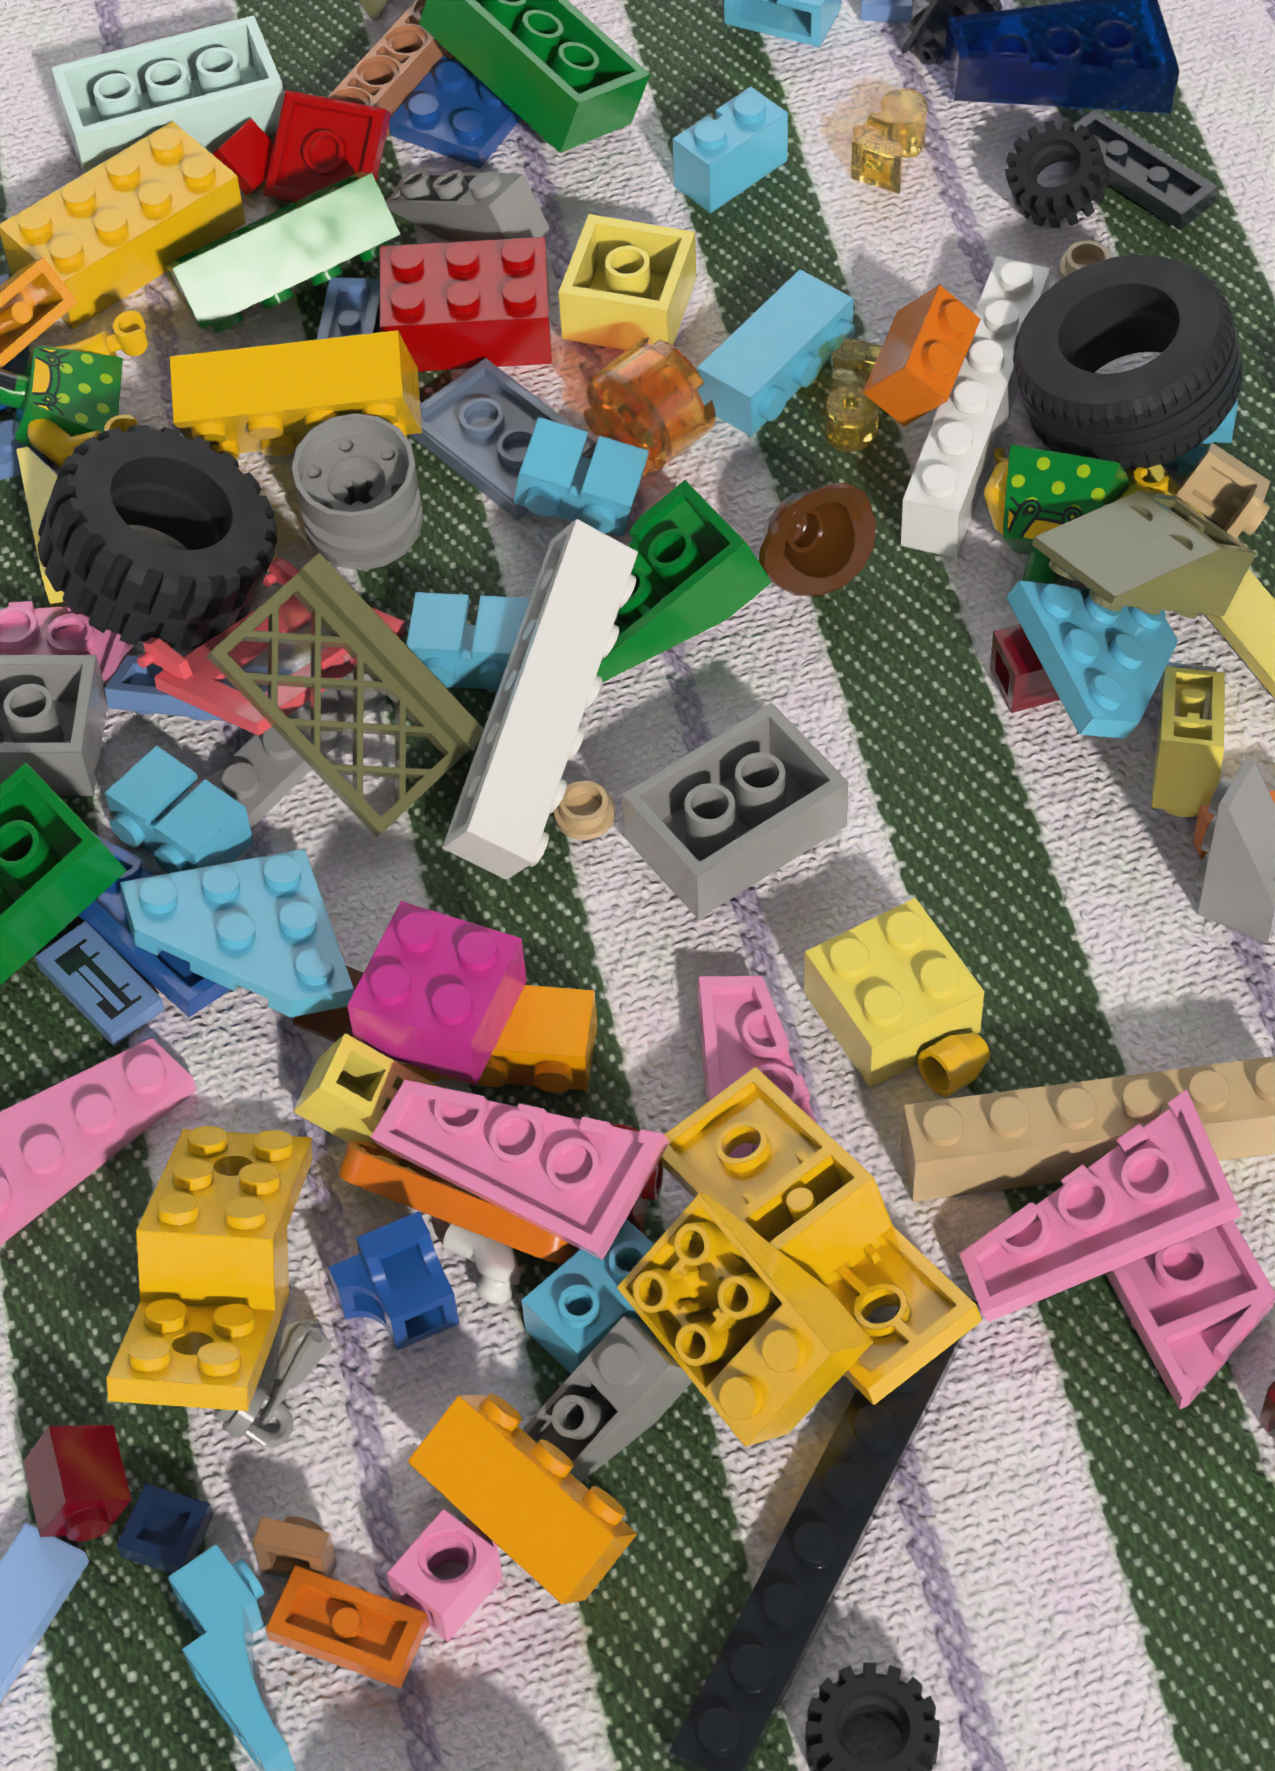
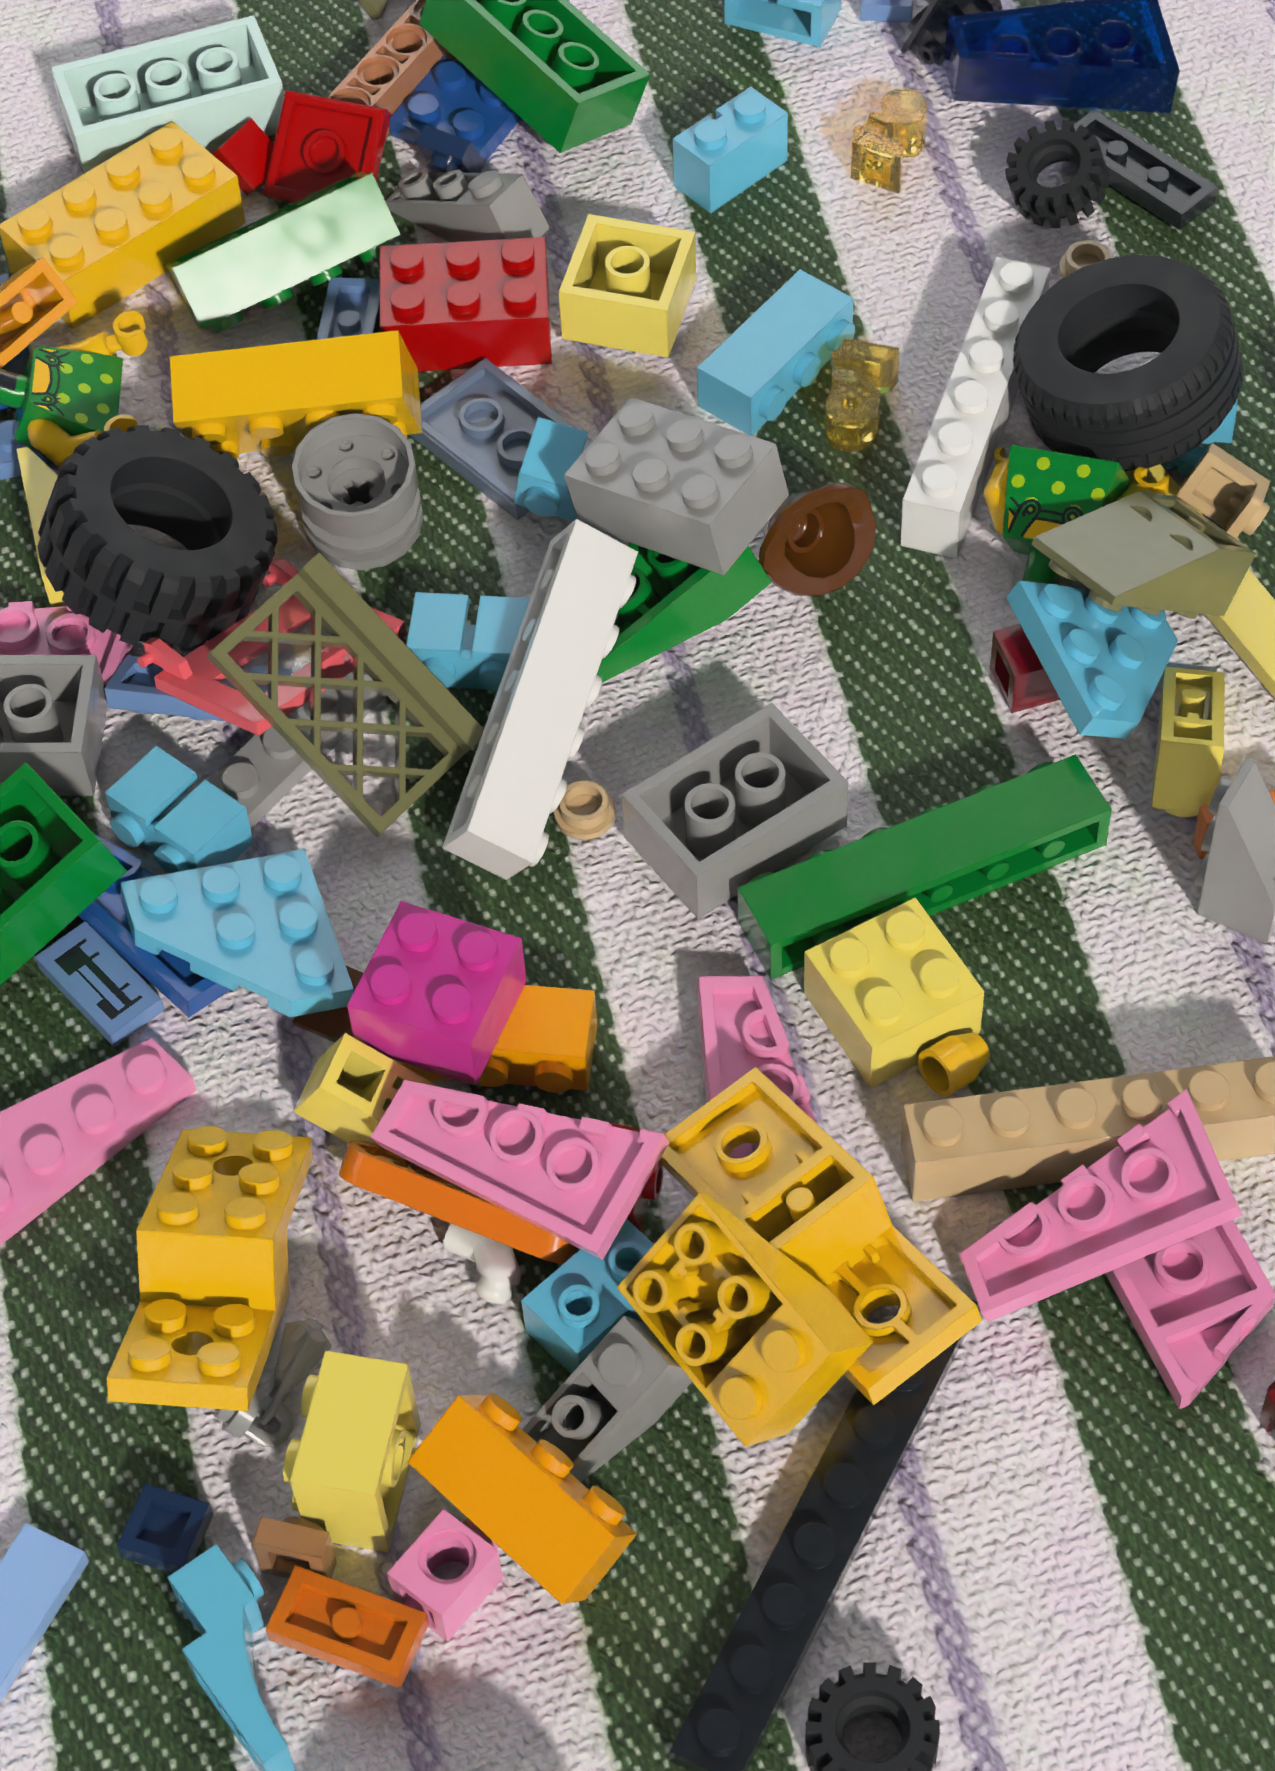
dark red brick [23,1425,132,1541] -> none
blue brick [328,1211,459,1351] -> none
clear orange brick [584,338,716,477] -> none
orange brick [862,284,981,427] -> none
none -> light yellow brick [283,1350,421,1553]
none -> dark blue plate [416,125,485,173]
none -> light grey brick [564,397,789,575]
none -> green brick [738,754,1112,980]

